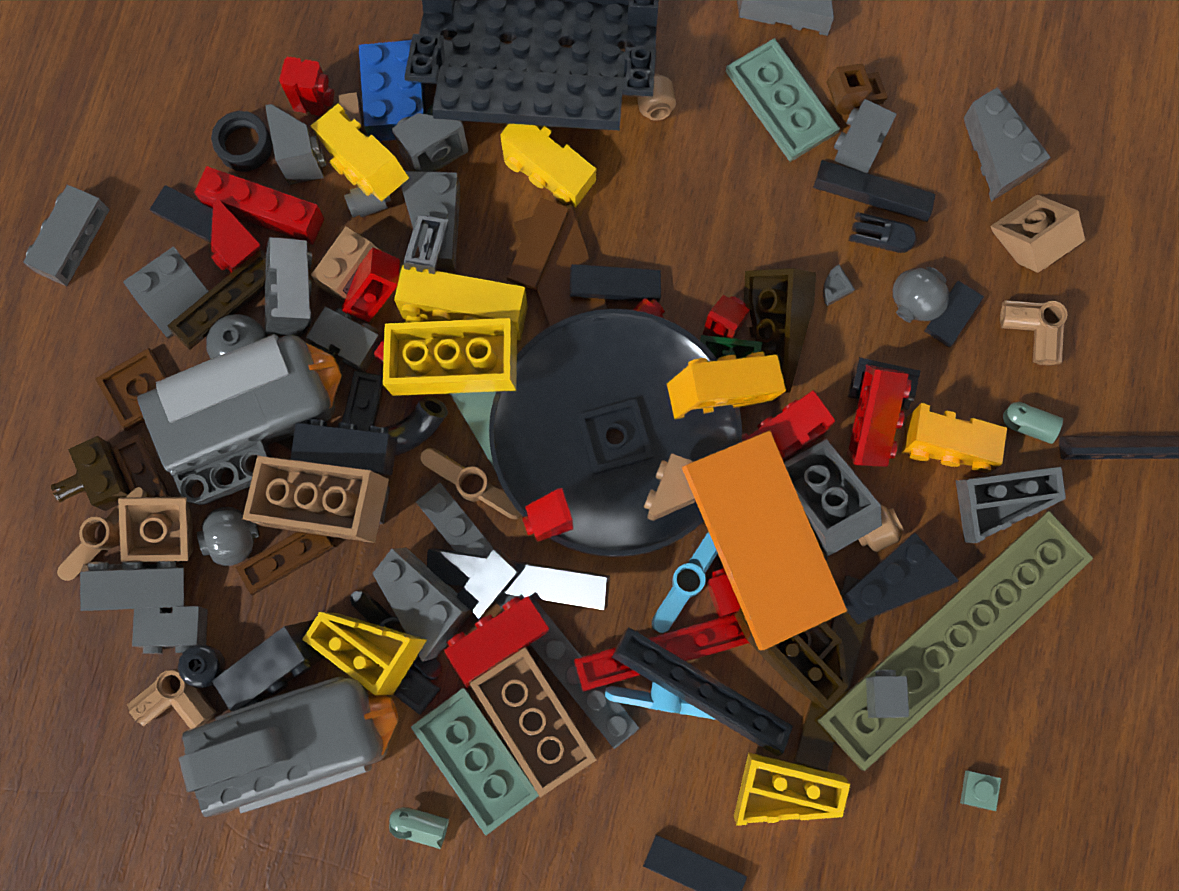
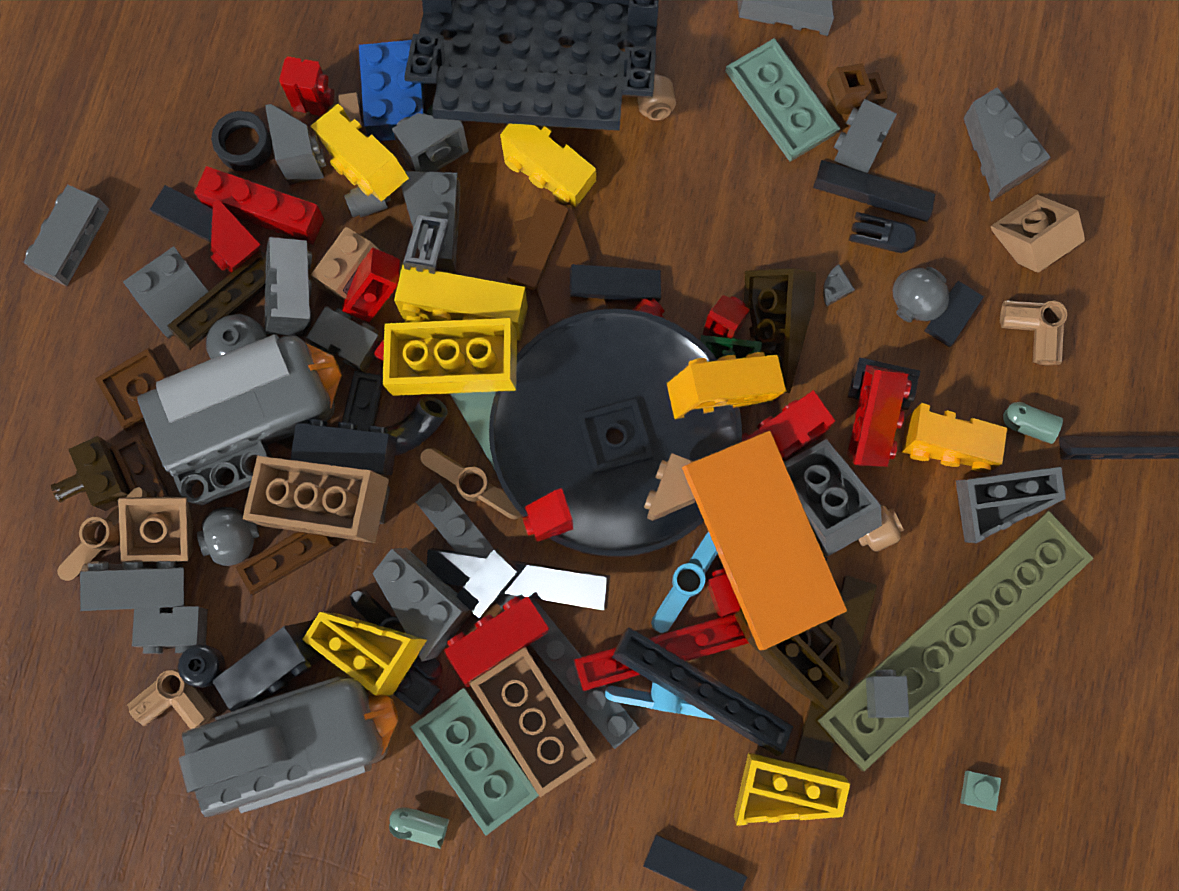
black wedge [841,533,959,624] -> none

